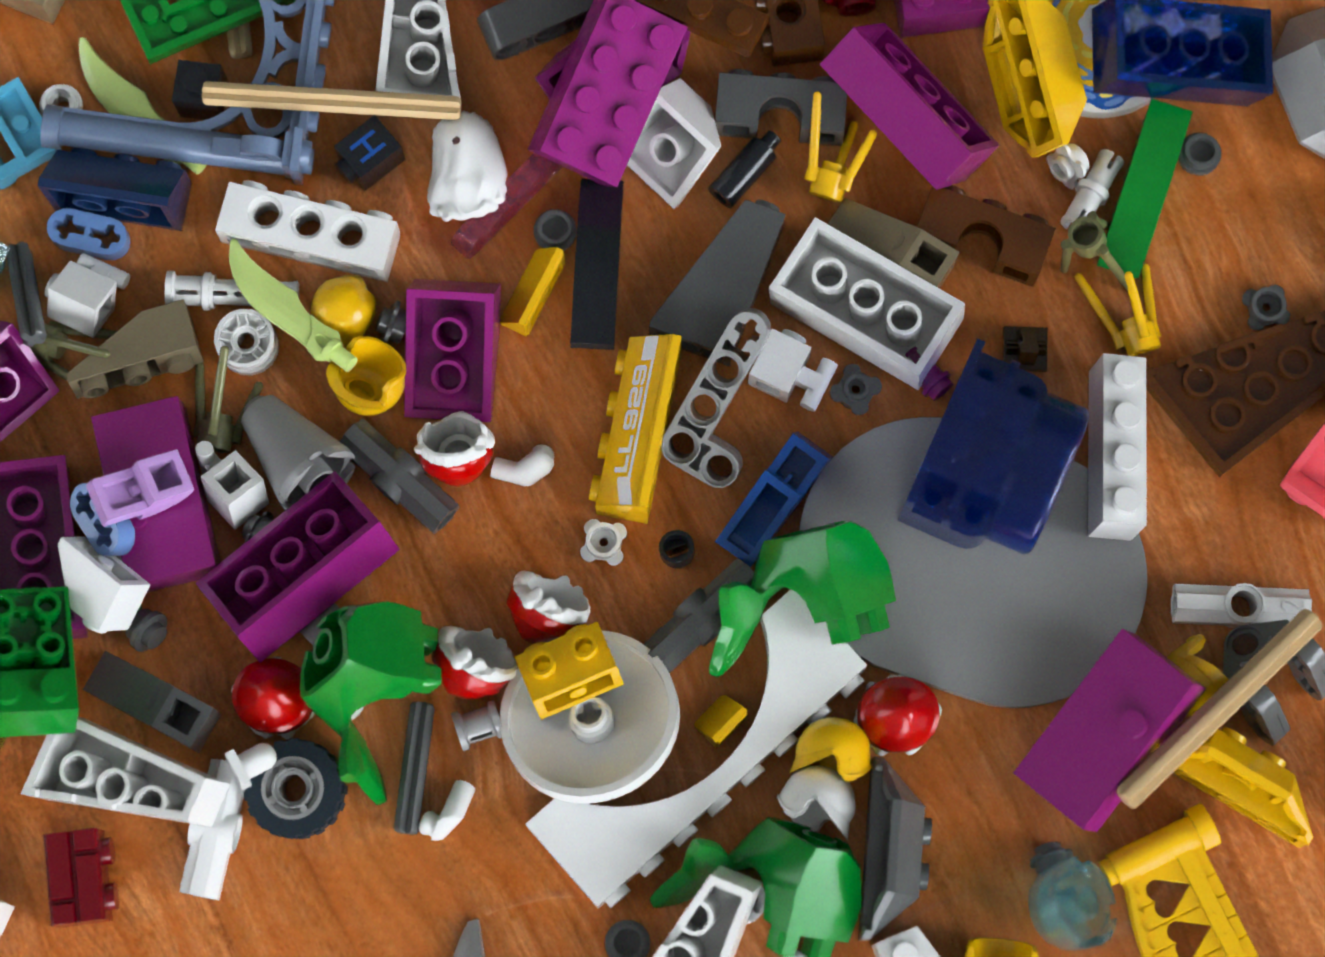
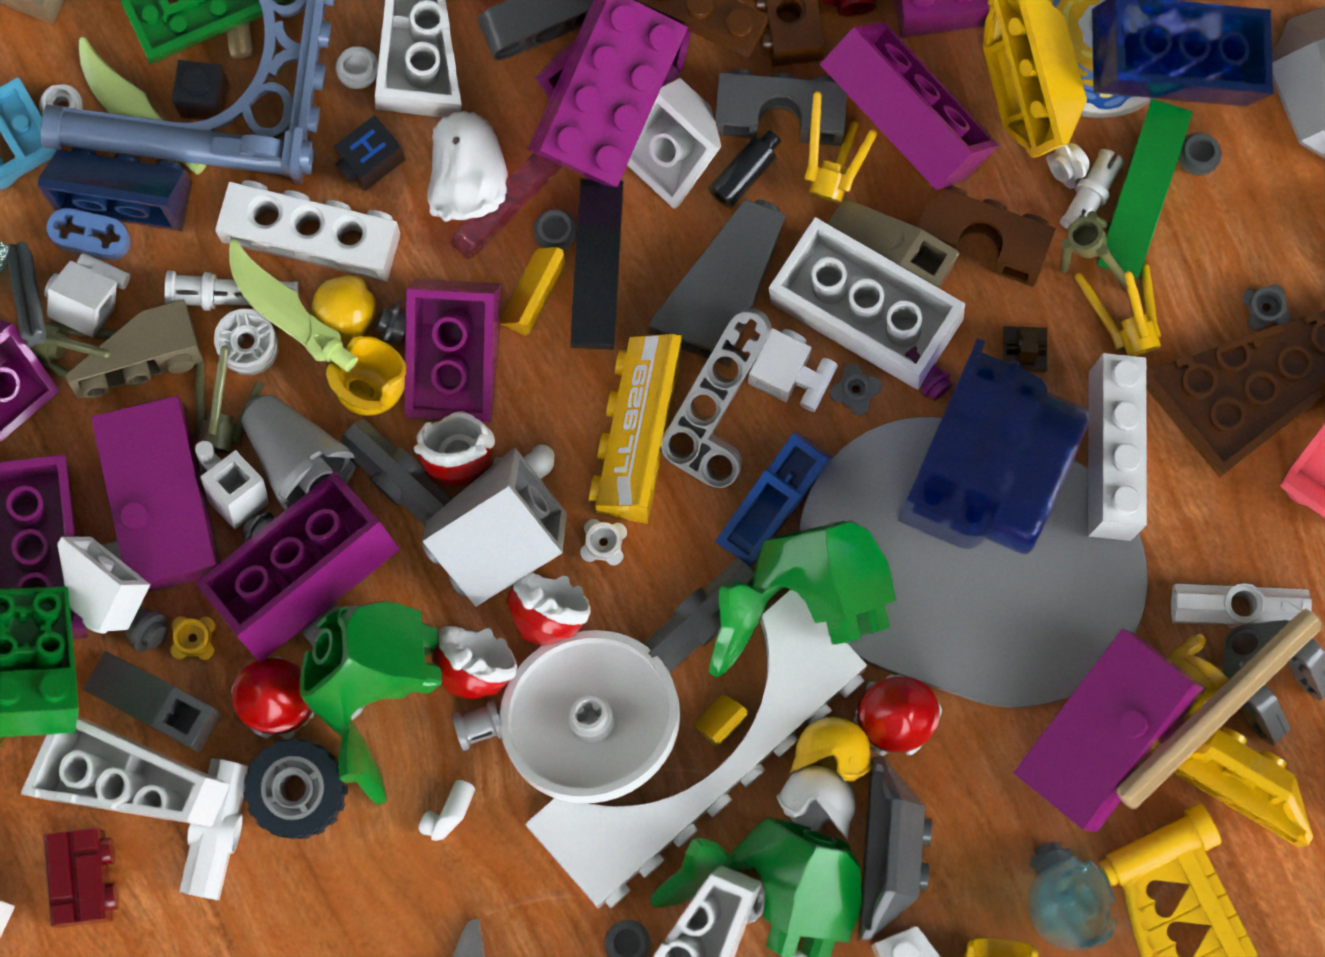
medium blue beam [70,483,135,556] -> none
lavender brick [86,449,195,527] -> none
tan axle [202,81,462,120] -> none
white piece [225,743,277,791] -> none
dark grey axle [394,701,435,835] -> none
yellow brick [514,621,624,720] -> none
black hinge [659,530,695,569] -> none
none -> yellow plate [170,616,216,661]
none -> white plate [336,47,378,89]
none -> slope [422,448,567,607]

